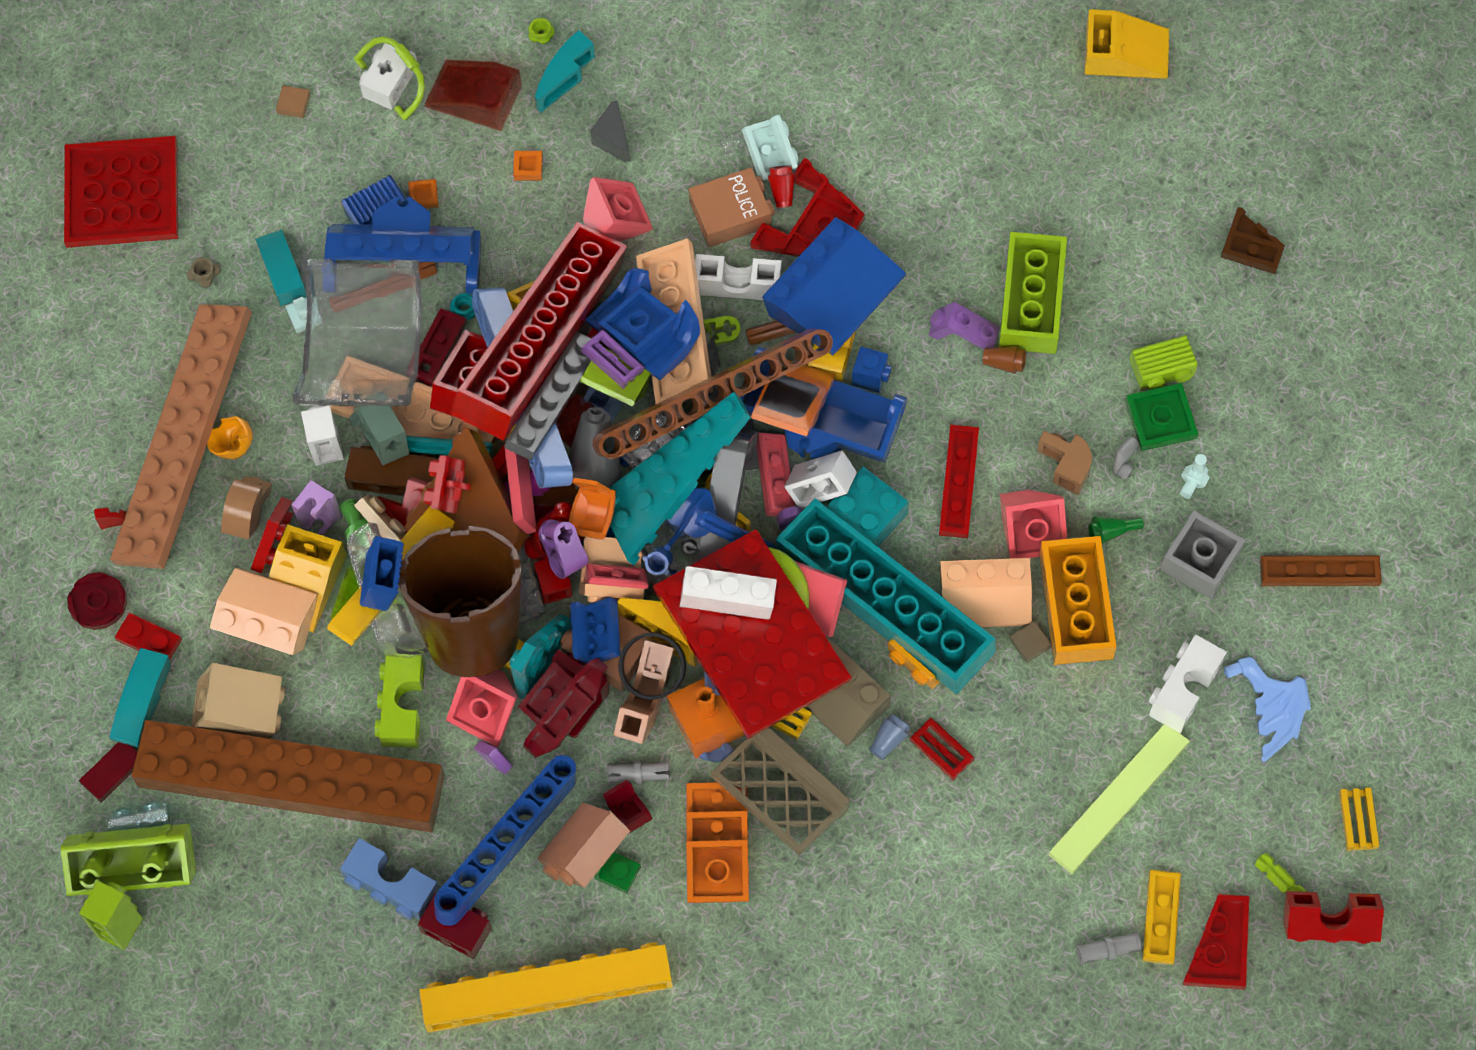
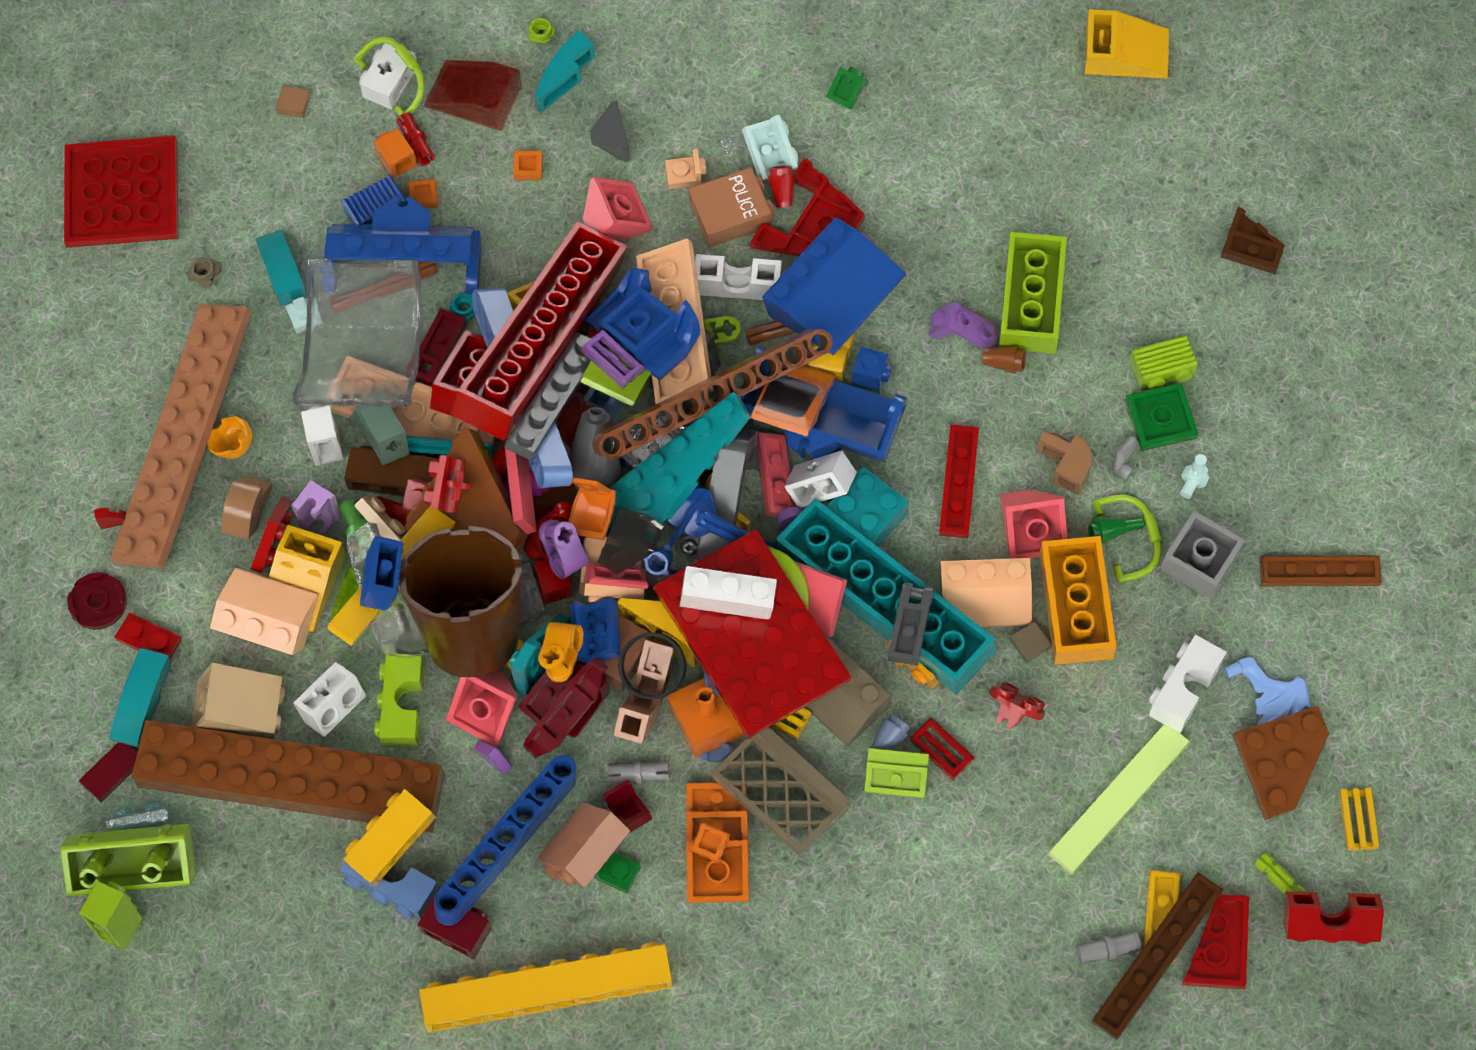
none -> white brick [293,662,366,737]
none -> yellow brick [343,789,436,887]
none -> orange brick [373,128,417,179]
none -> red pin [396,112,435,166]
none -> light orange piece [538,622,584,682]
none -> clear smoke slope [597,508,664,574]
none -> light nougat bracket [665,149,706,189]
none -> orange tile [690,822,731,863]
none -> green bracket [826,66,869,110]
none -> lime plate [864,747,929,798]
none -> dark grey plate [888,582,934,666]
none -> red plate [989,682,1045,729]
none -> reddish brown tile [1091,872,1223,1040]
none -> lime piece [1093,494,1163,583]
none -> dark orange plate [1232,706,1329,820]

